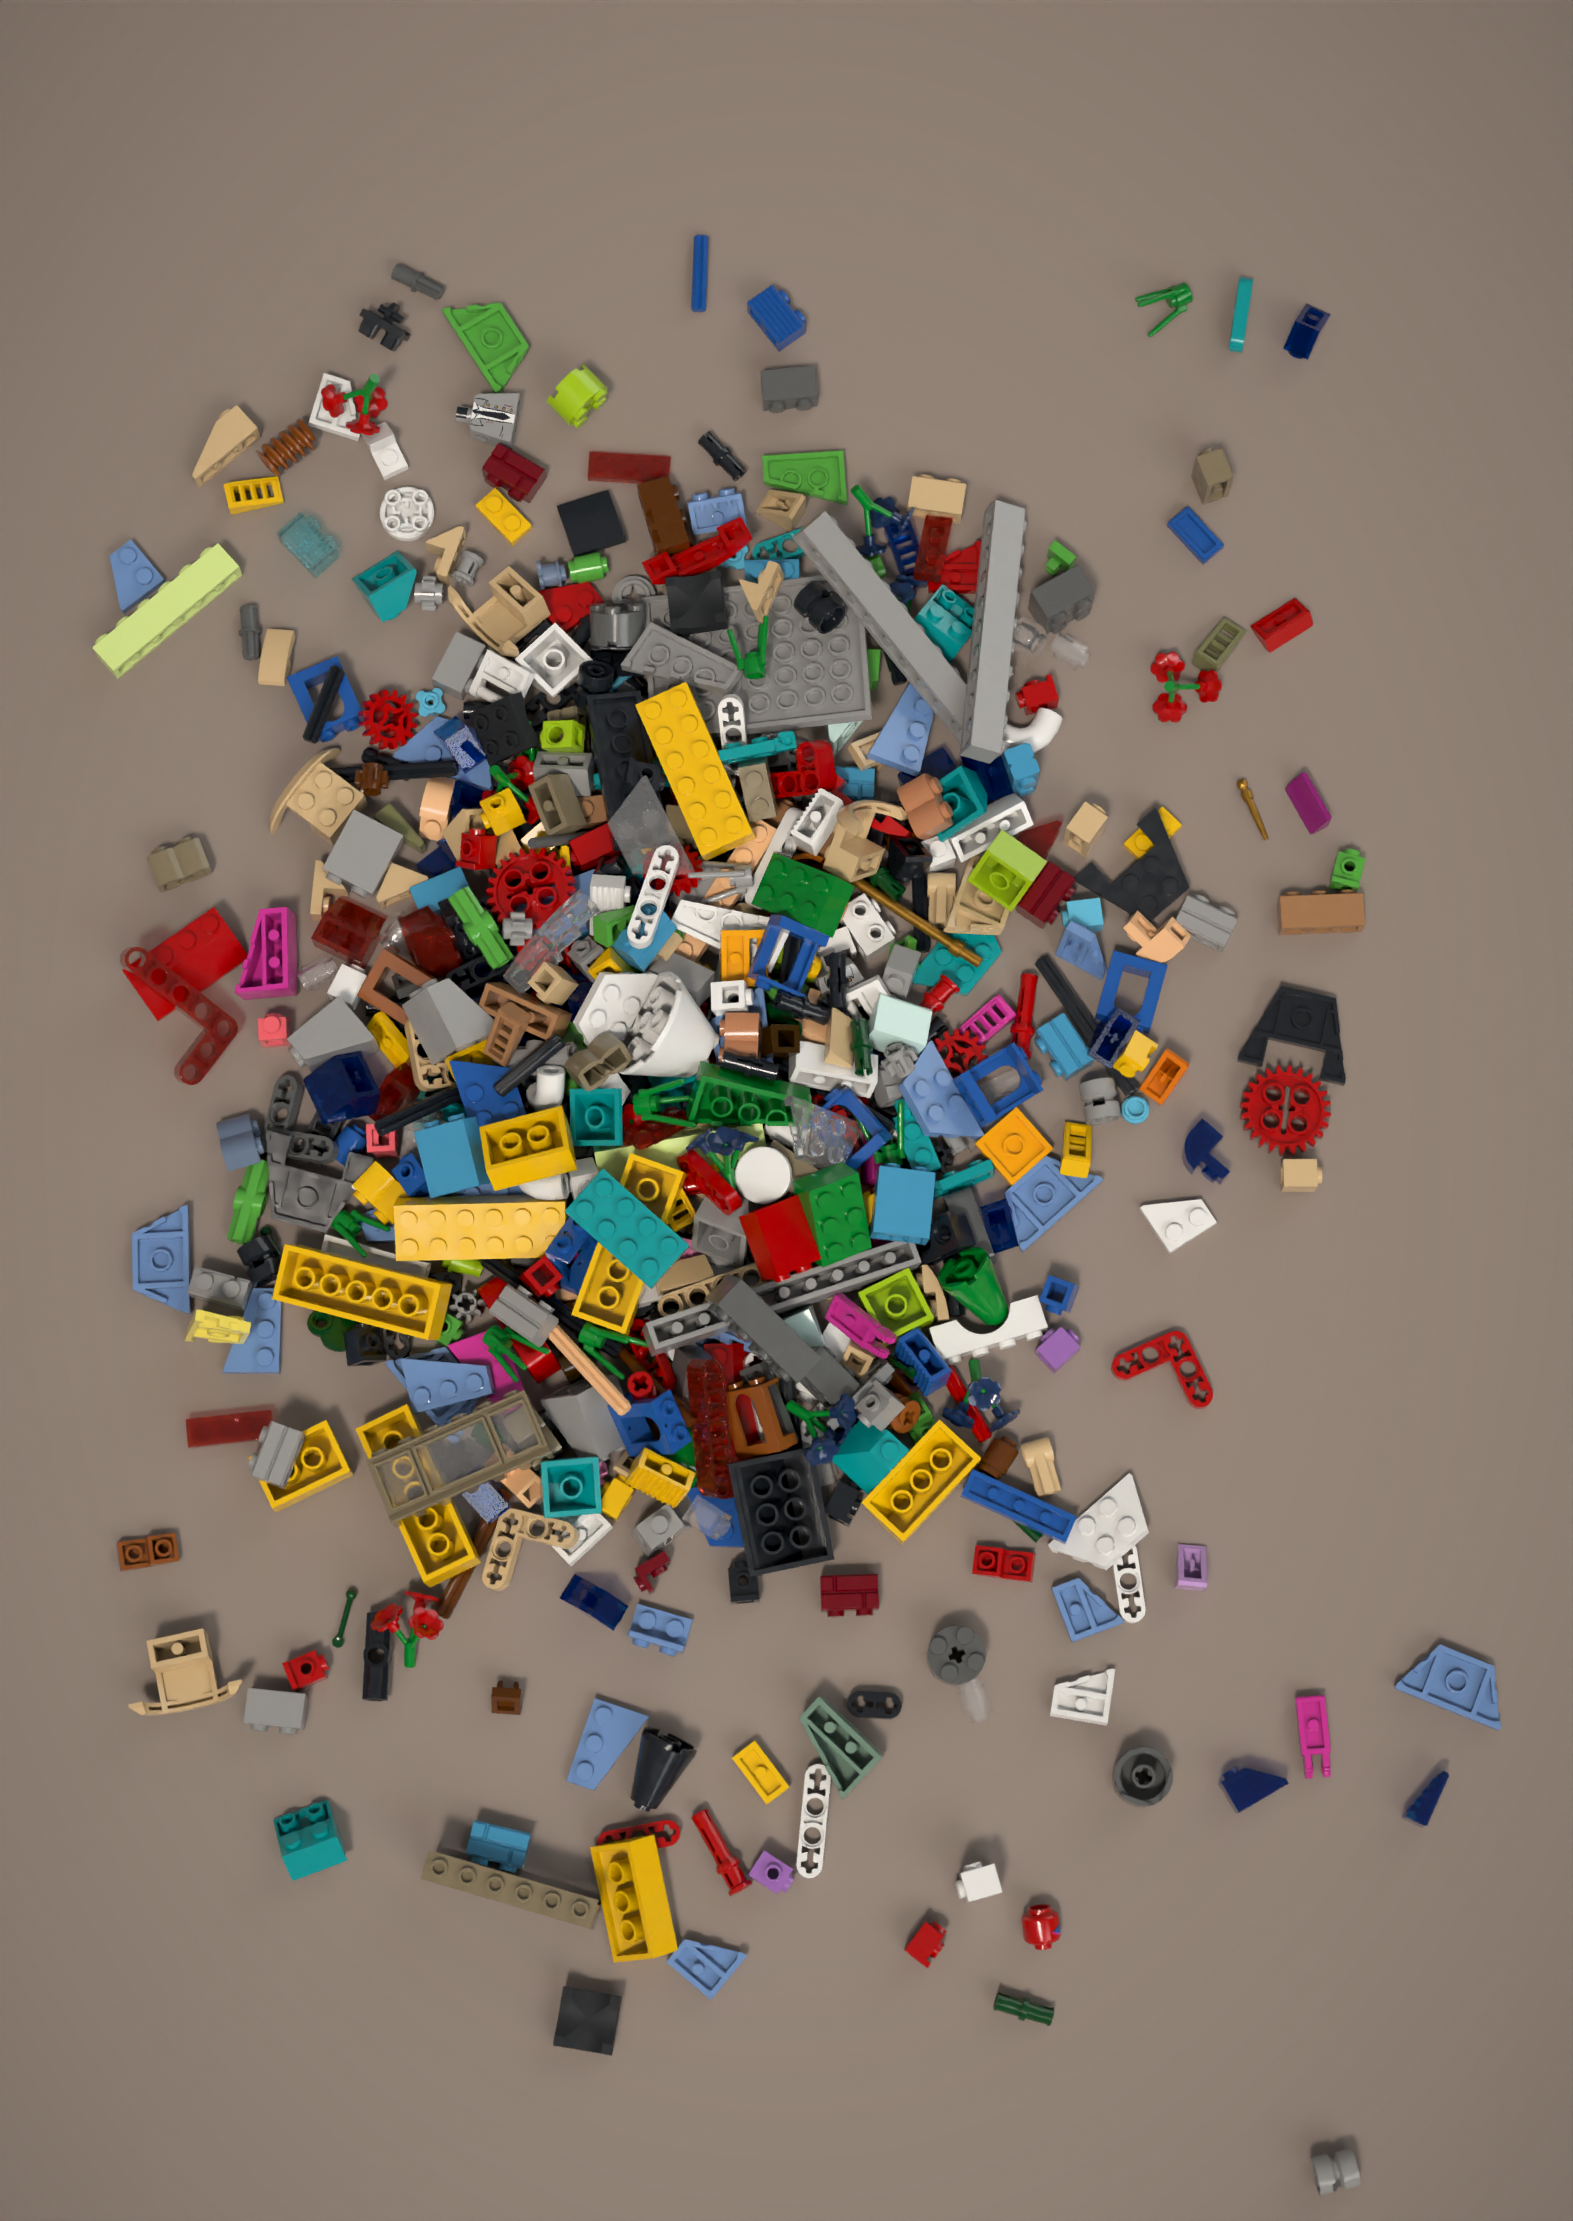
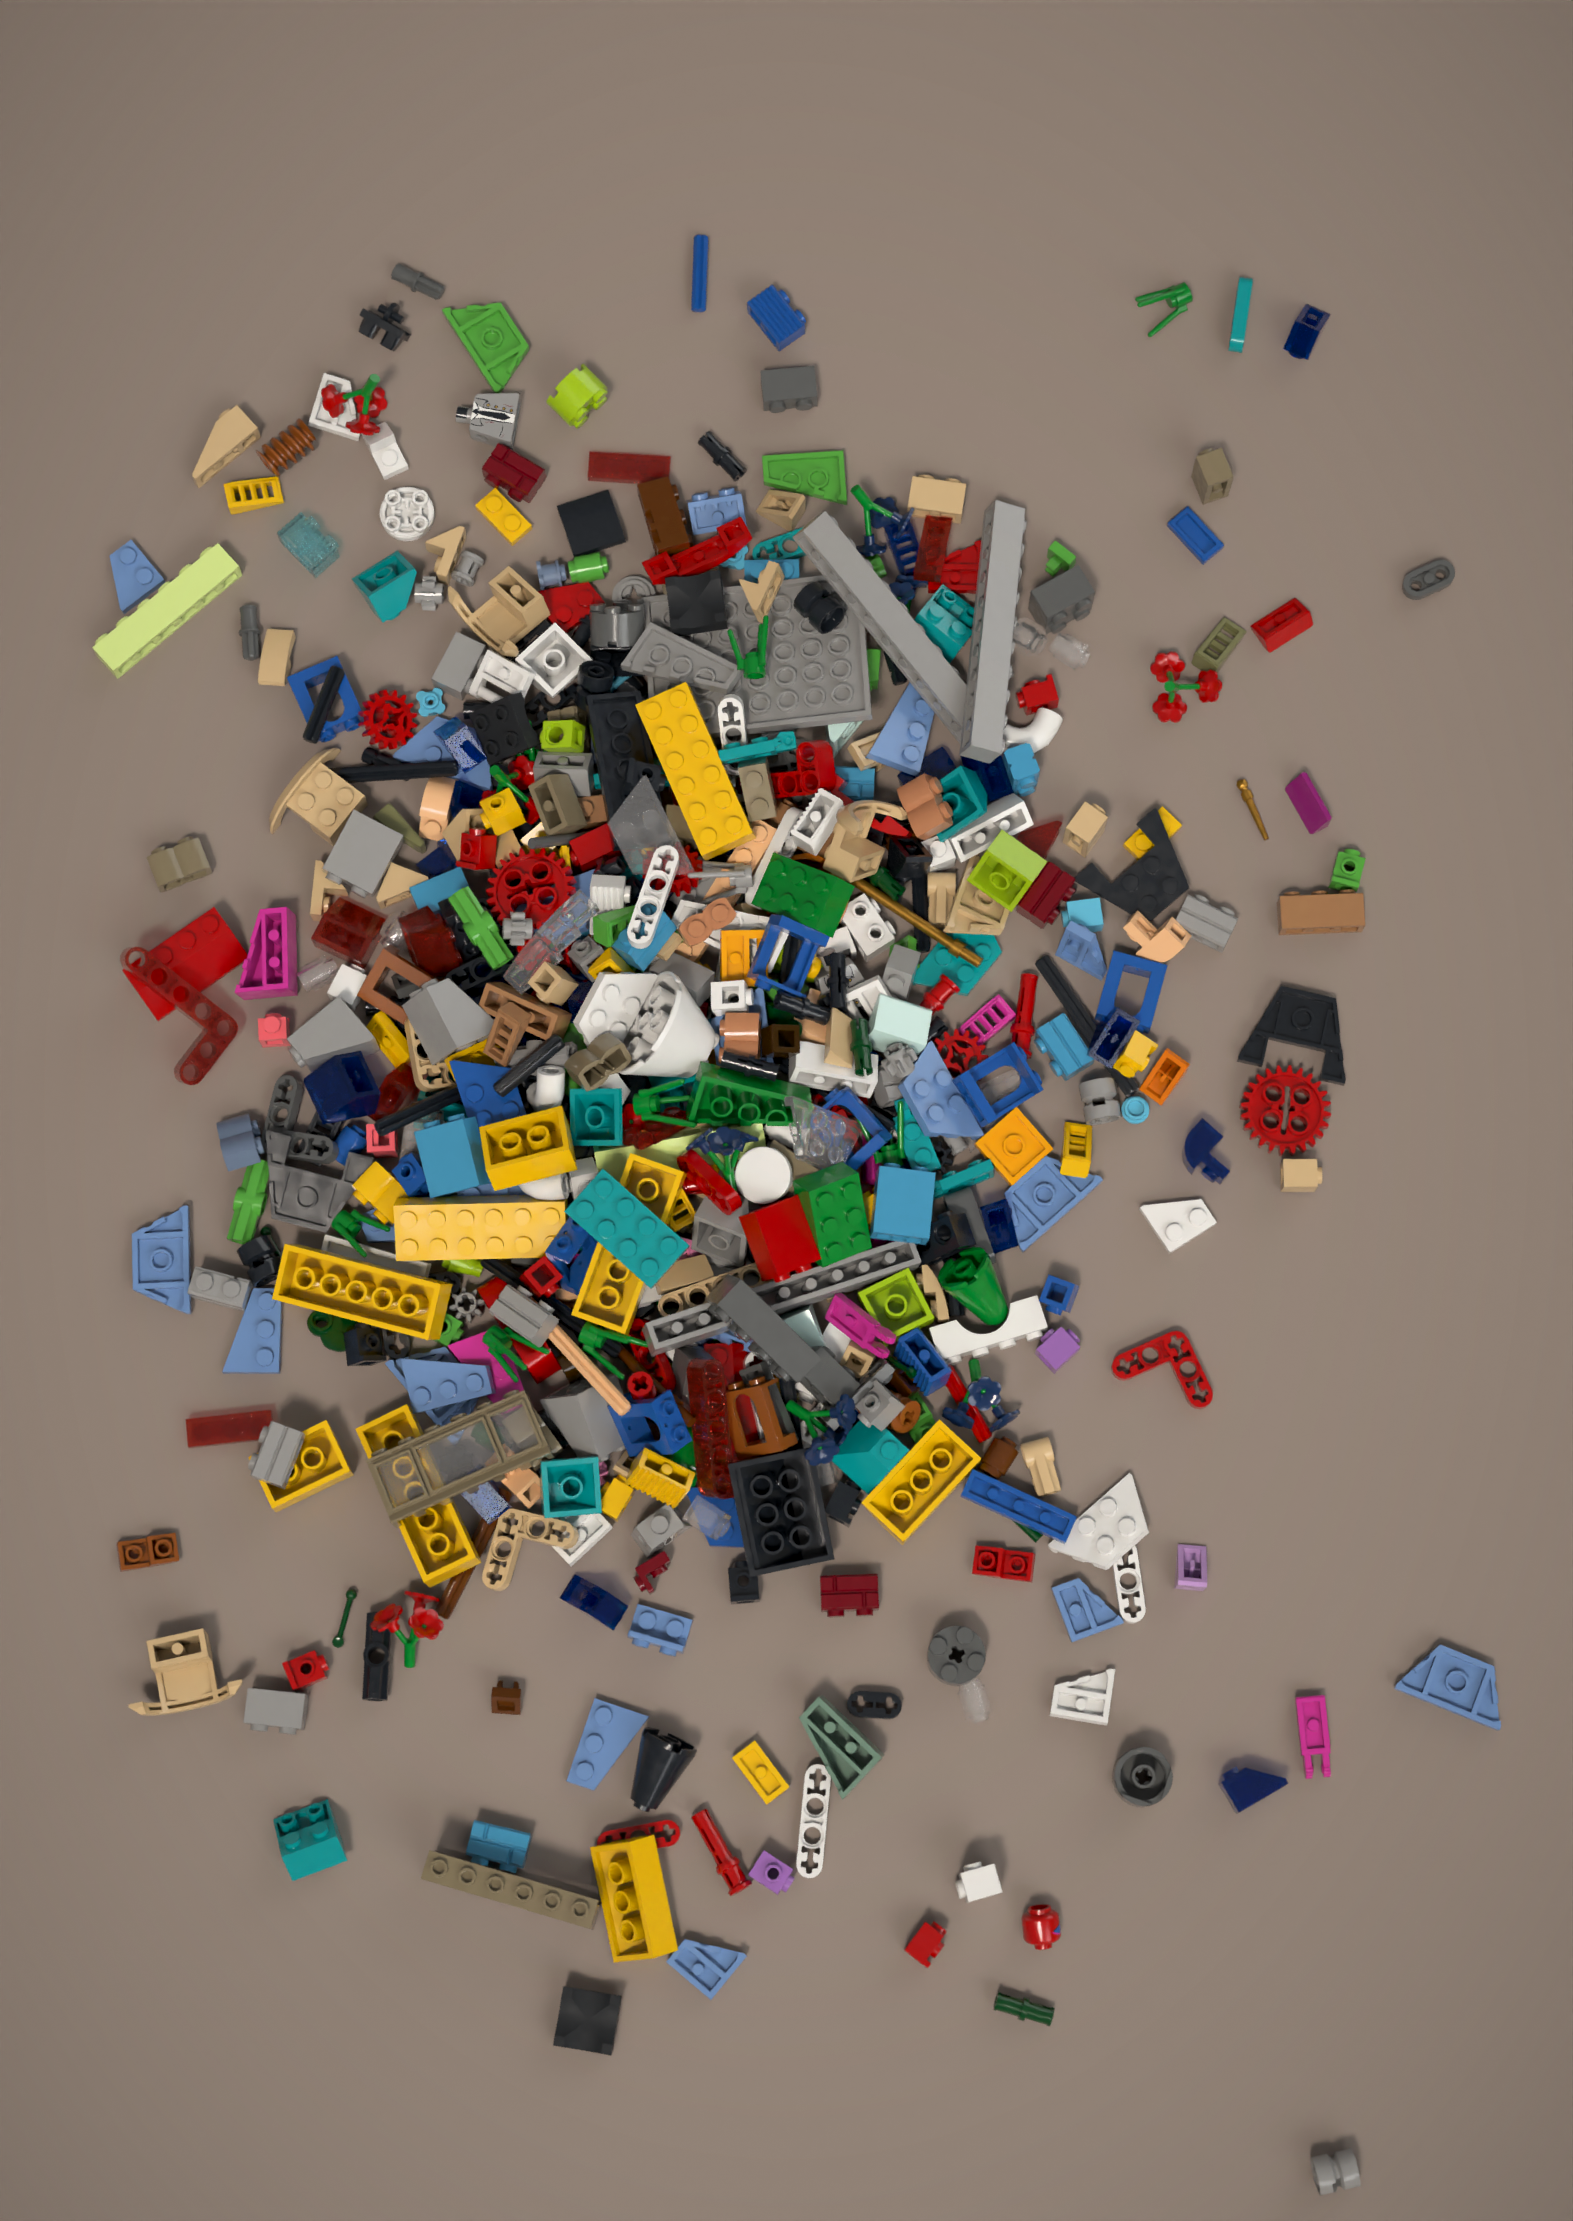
light yellow wing [185,1309,251,1344] -> none
reddish brown gear [354,762,389,796] -> none
clear blue slope [1402,1771,1449,1828] -> none
none -> nougat brick [677,898,737,947]
none -> dark grey plate [1402,560,1455,600]

